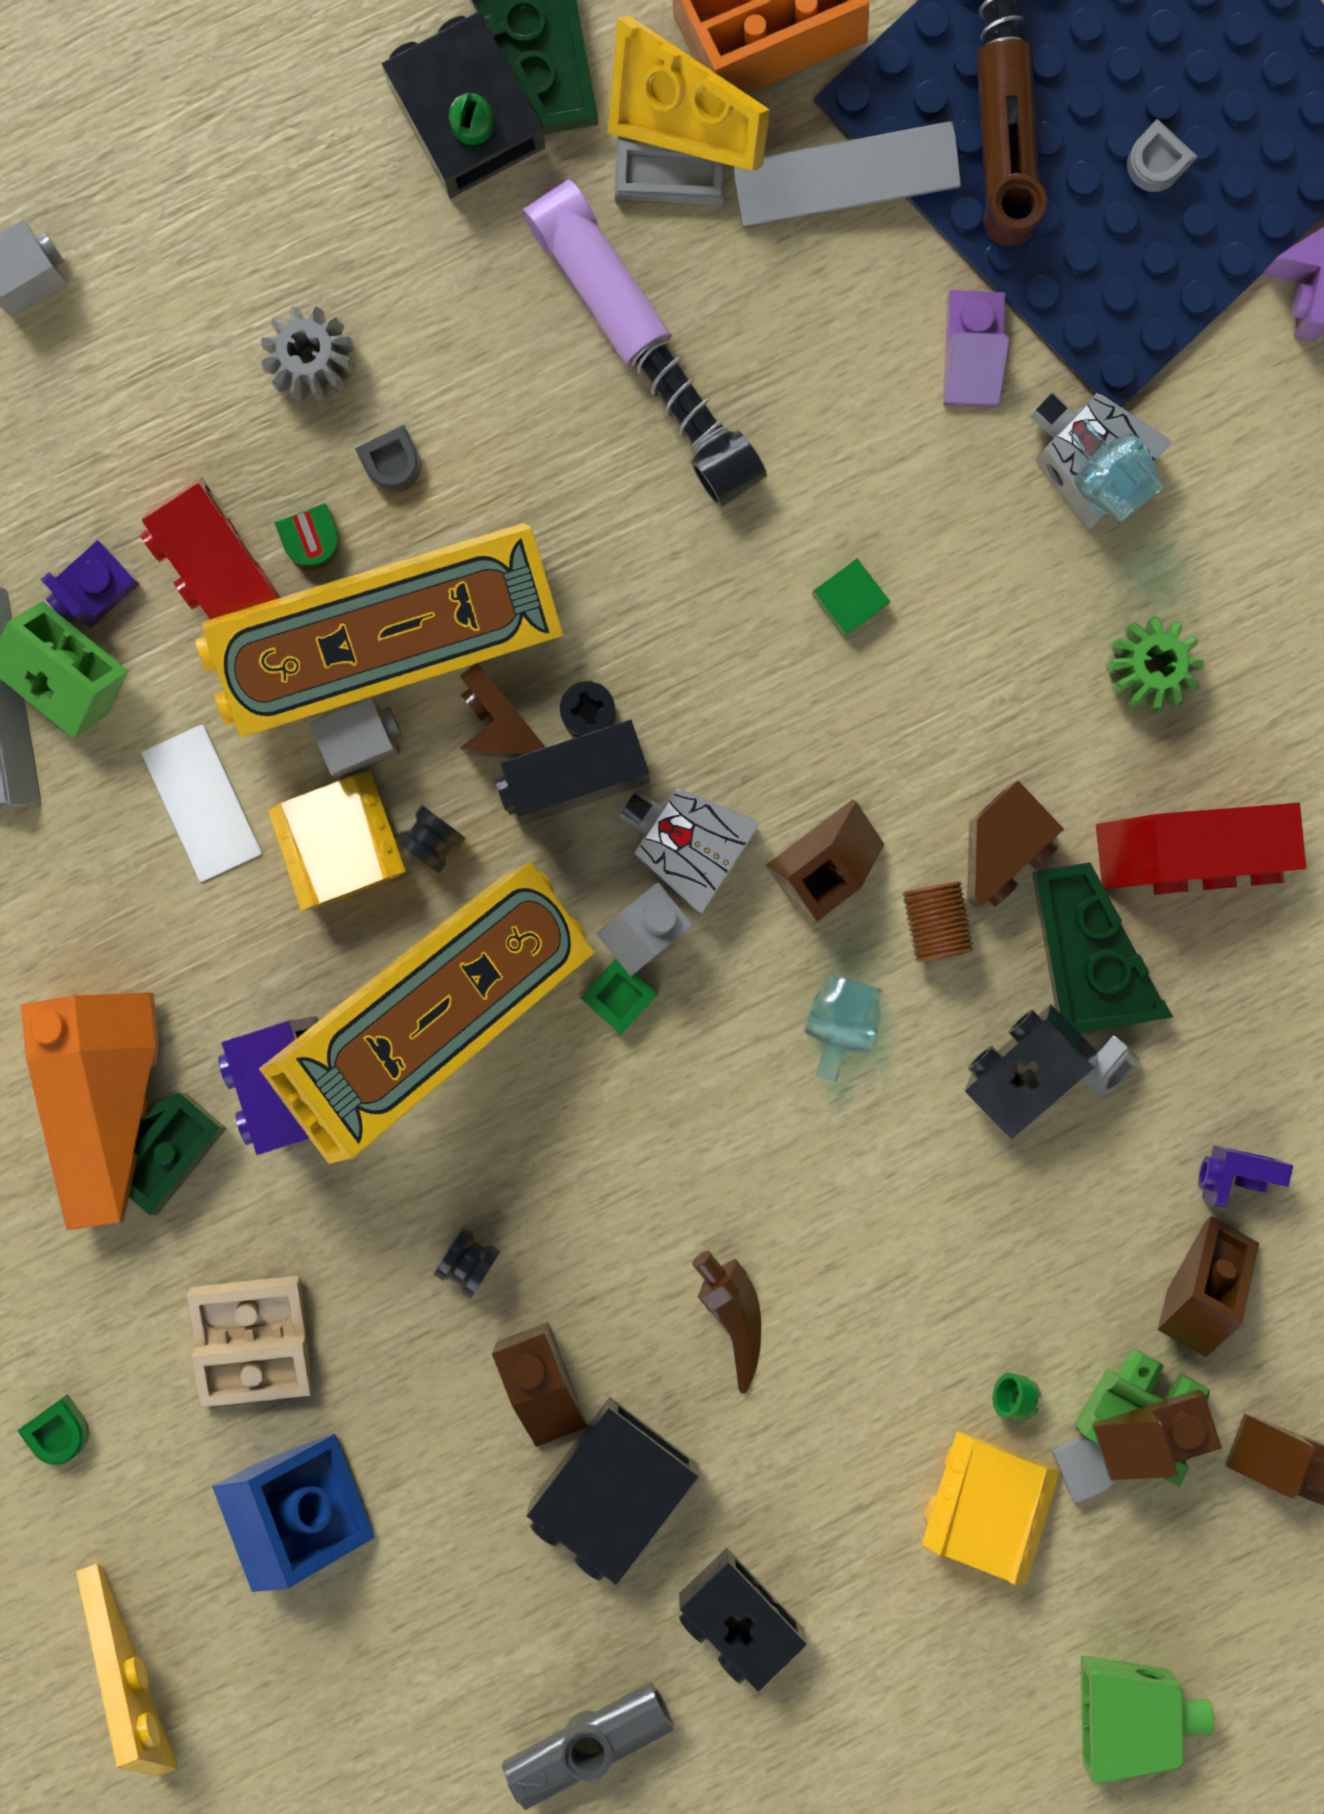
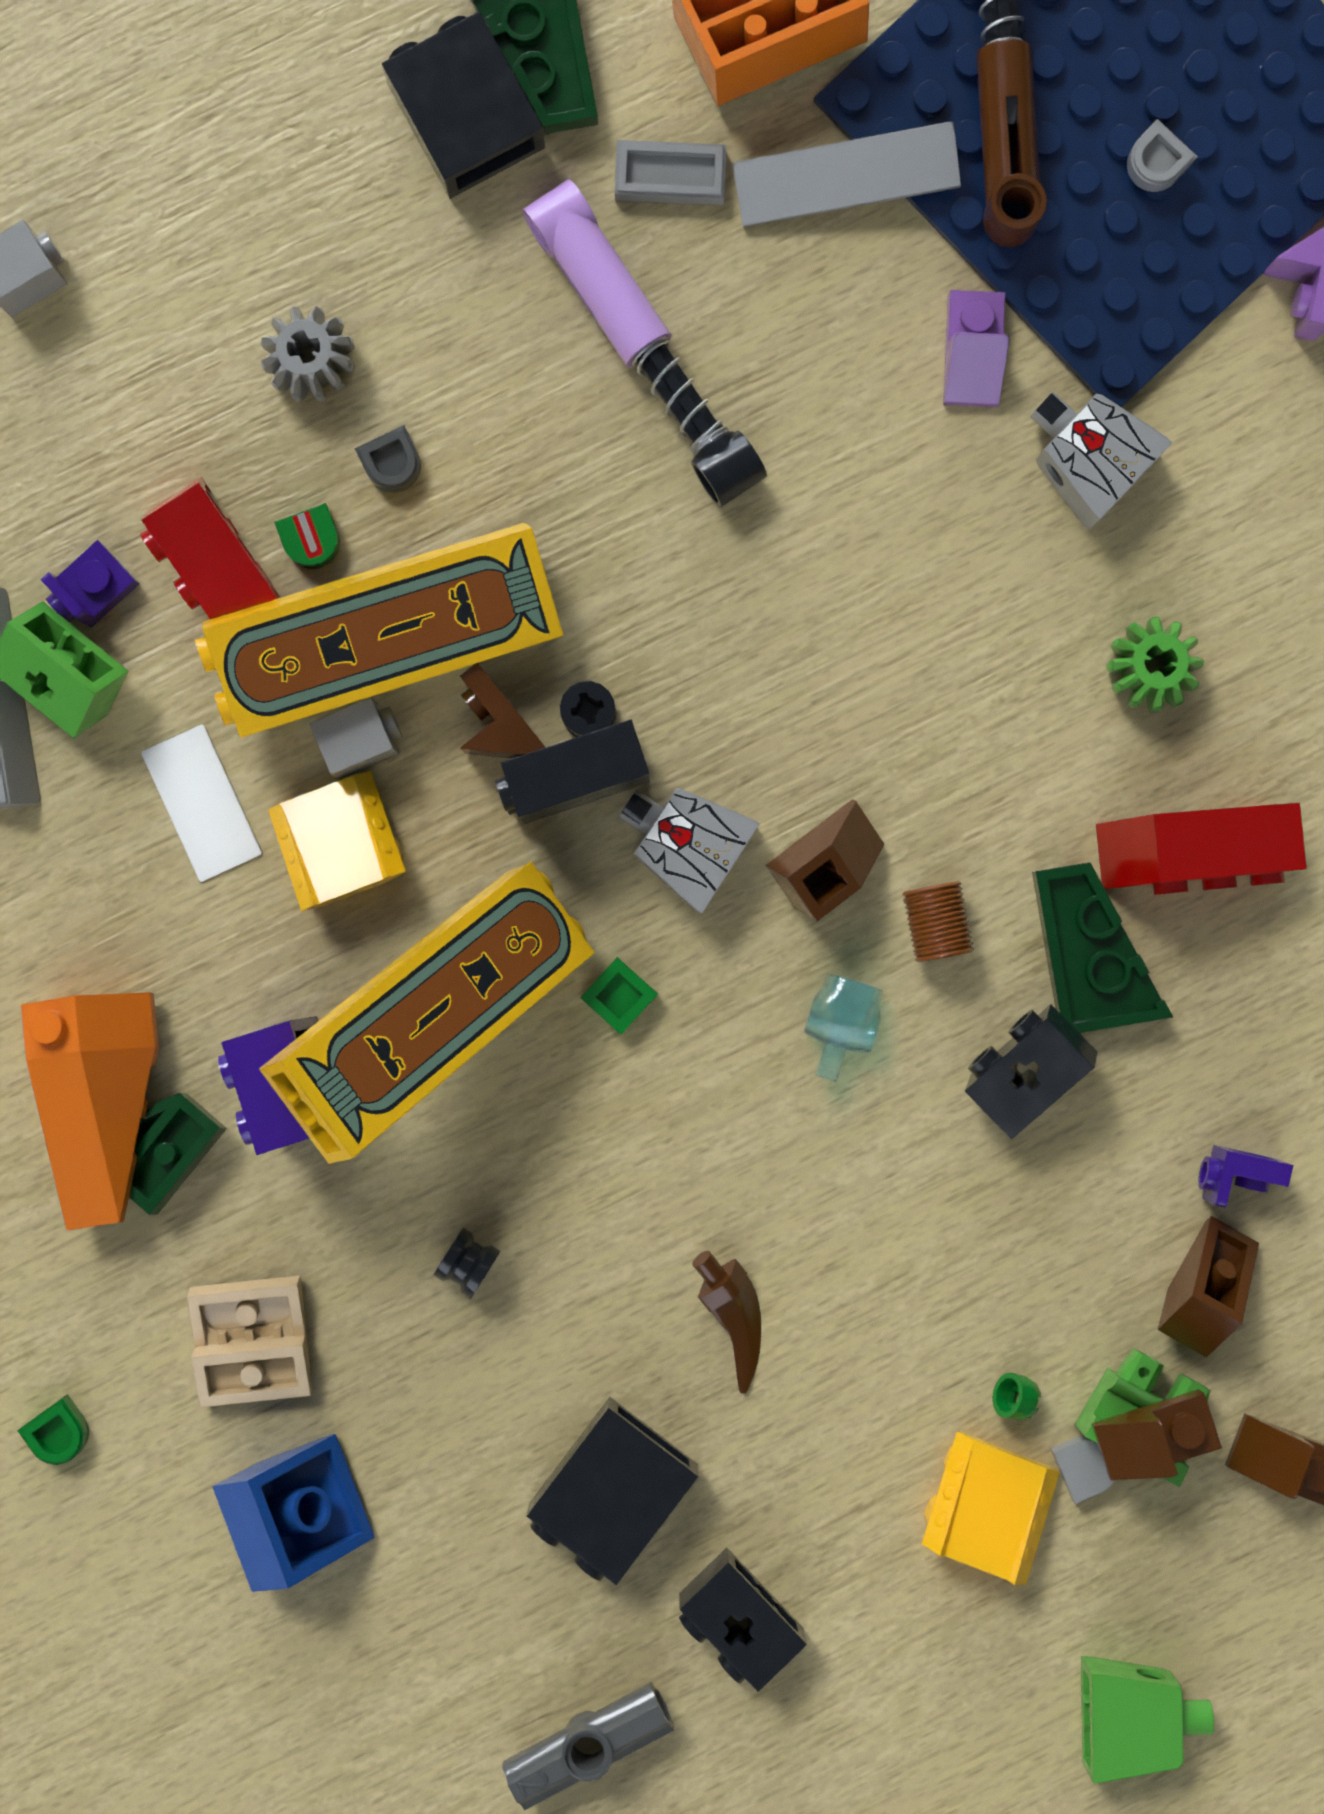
yellow wing [76,1564,178,1777] -> none
black wheel [395,805,466,873] -> none
green hinge [448,93,495,145] -> none
reddish brown slope [492,1322,588,1447] -> none
light grey brick [596,883,693,976] -> none
yellow wing [608,15,770,171] -> none
green tile [812,558,890,638] -> none
reddish brown slope [967,780,1064,907] -> none
clear light blue piece [1068,418,1165,524] -> none
light grey tile [1082,1035,1140,1096] -> none

